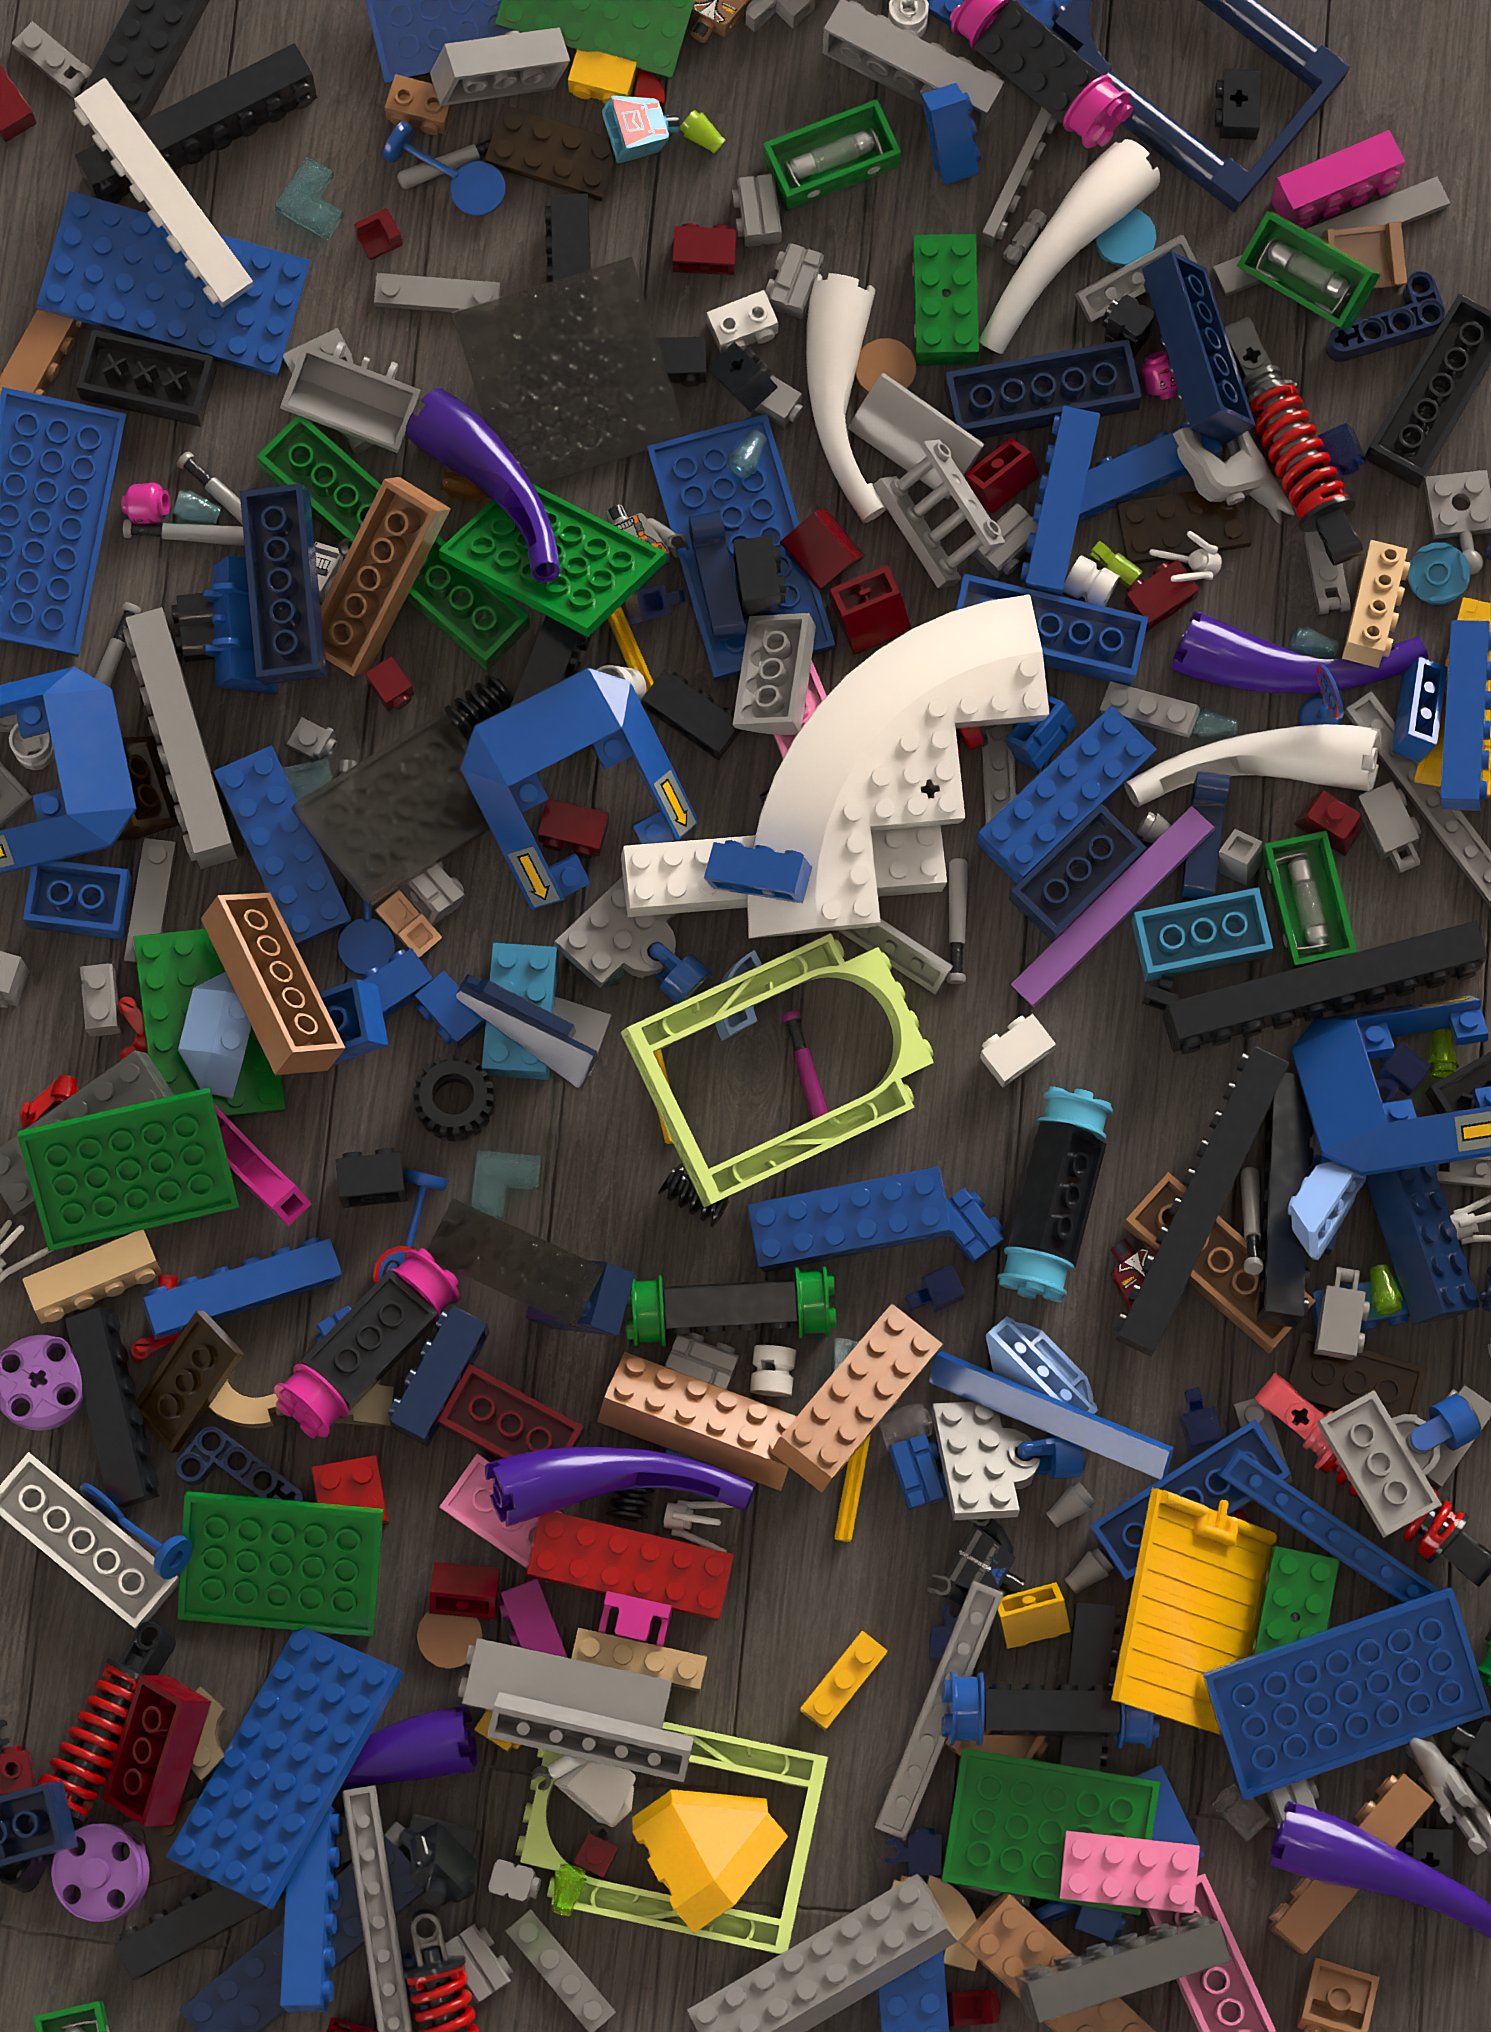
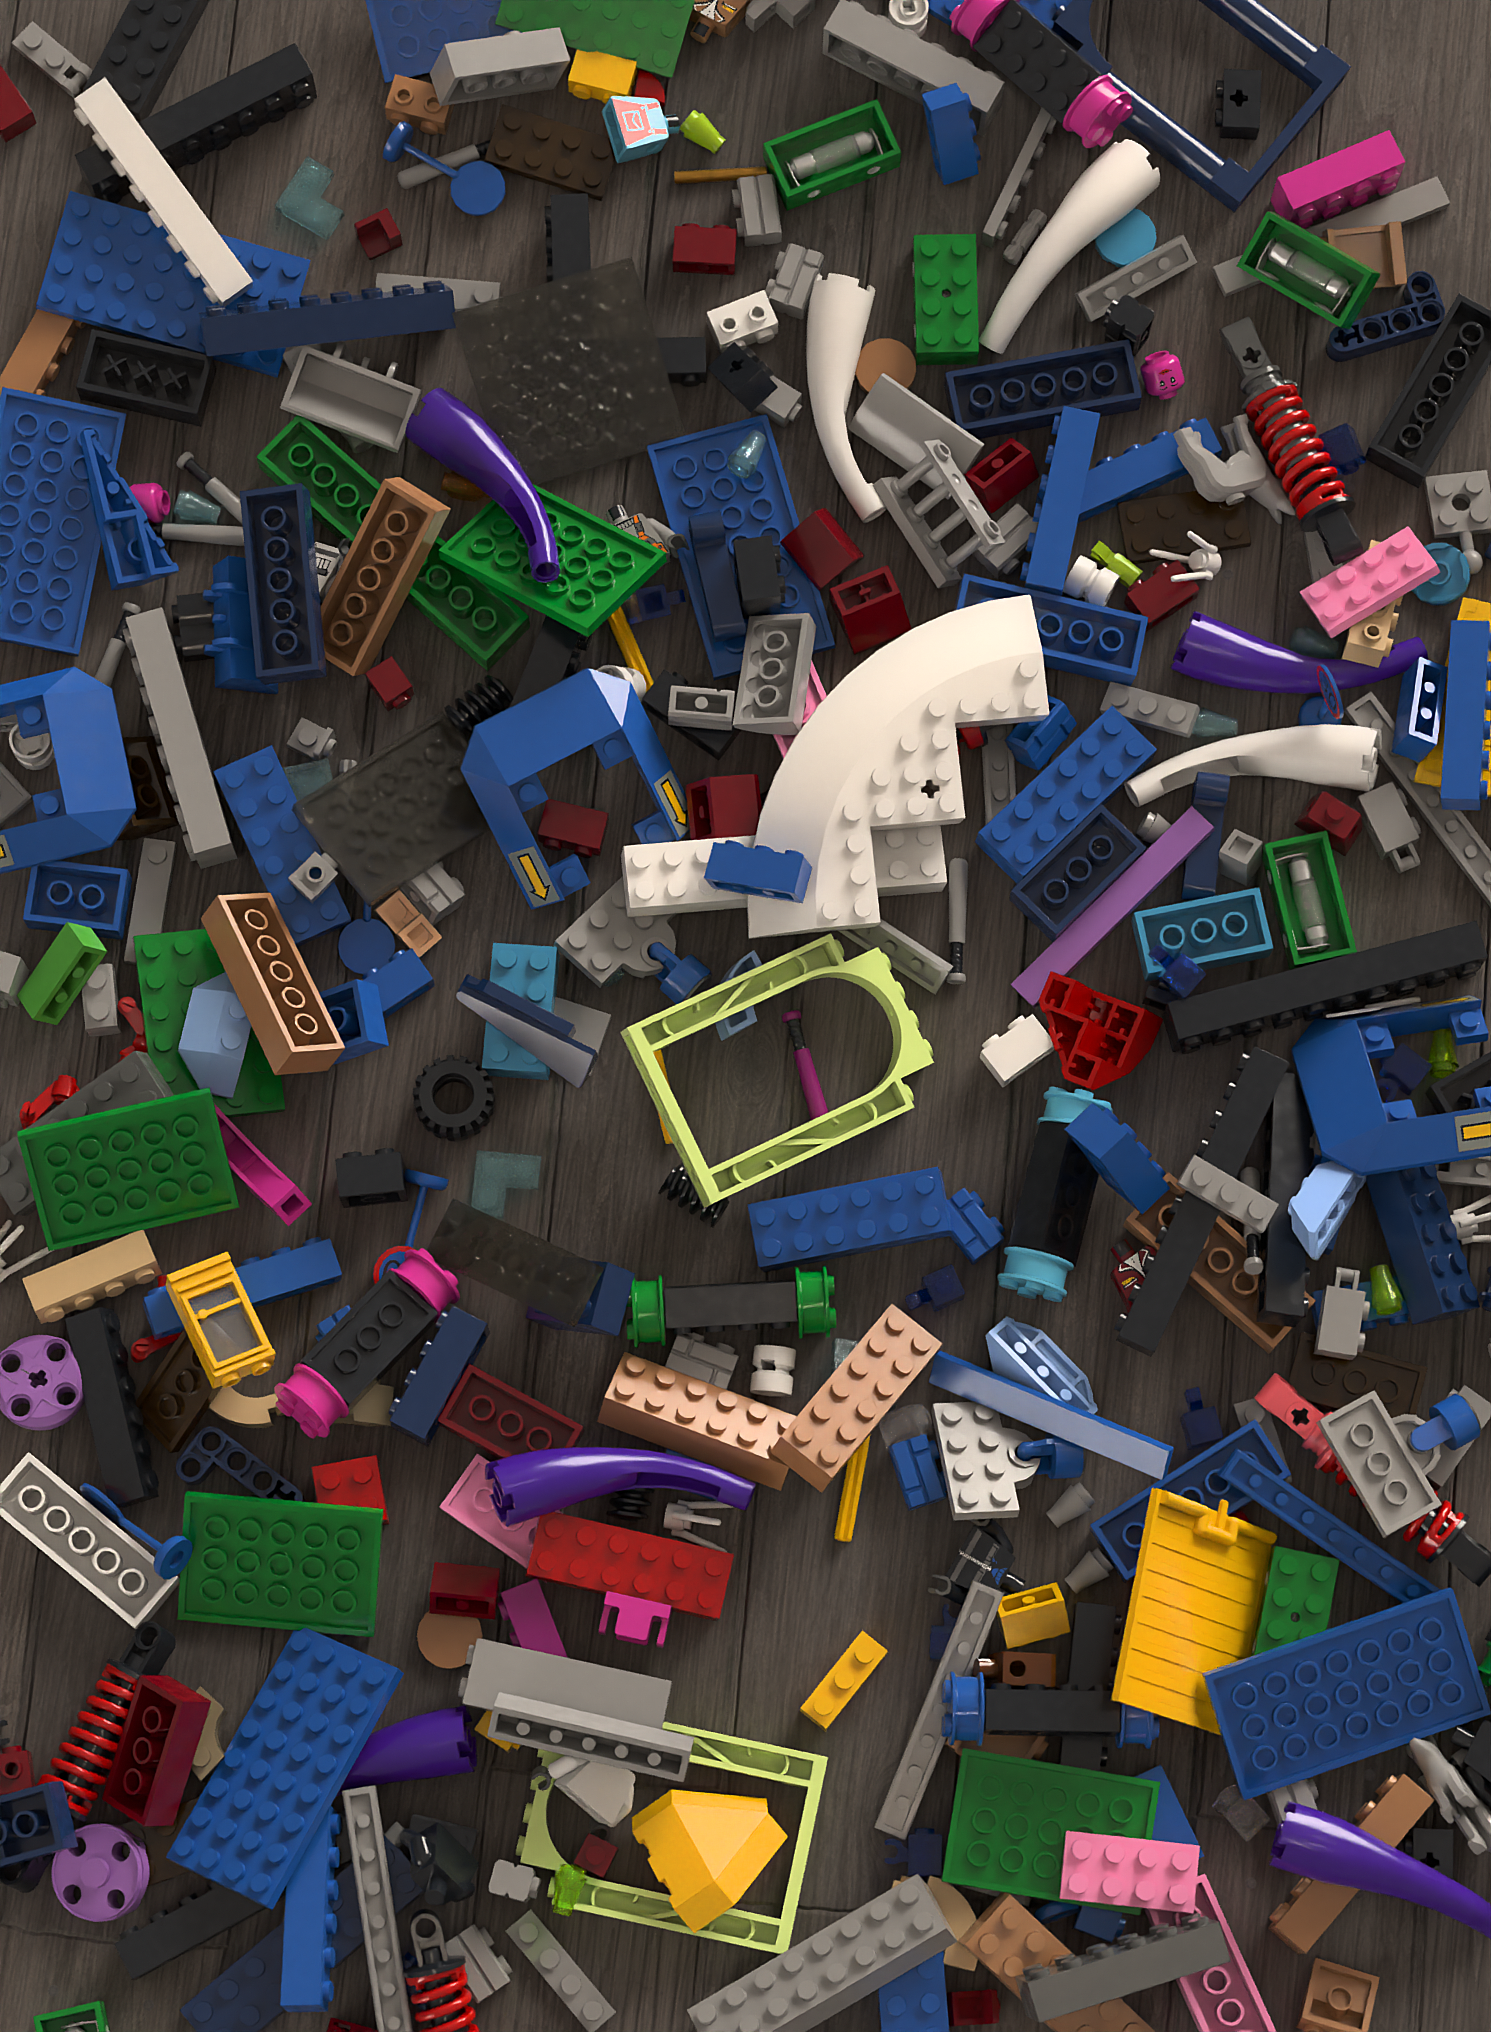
blue brick [415,970,486,1049] -> none
tan brick [571,1628,707,1692] -> none
dark blue brick [1142,251,1256,444] -> none
none -> bright green brick [17,922,108,1025]
none -> blue wedge [80,429,179,591]
none -> yellow door [166,1251,276,1389]
none -> dark blue brick [199,281,457,356]
none -> light grey brick [288,851,339,904]
none -> light grey brick [668,685,735,731]
none -> pearl gold bar [674,166,767,184]
none -> dark red slope [685,774,762,840]
none -> reddish brown torso [973,1651,1056,1690]
none -> red brick [1038,971,1163,1090]
none -> blue brick [1064,1103,1170,1214]
none -> clear blue brick [1147,945,1206,998]
none -> light grey plate [1177,1155,1279,1234]
none -> bright pink plate [1300,526,1441,638]
none -> white piece [1326,997,1420,1018]

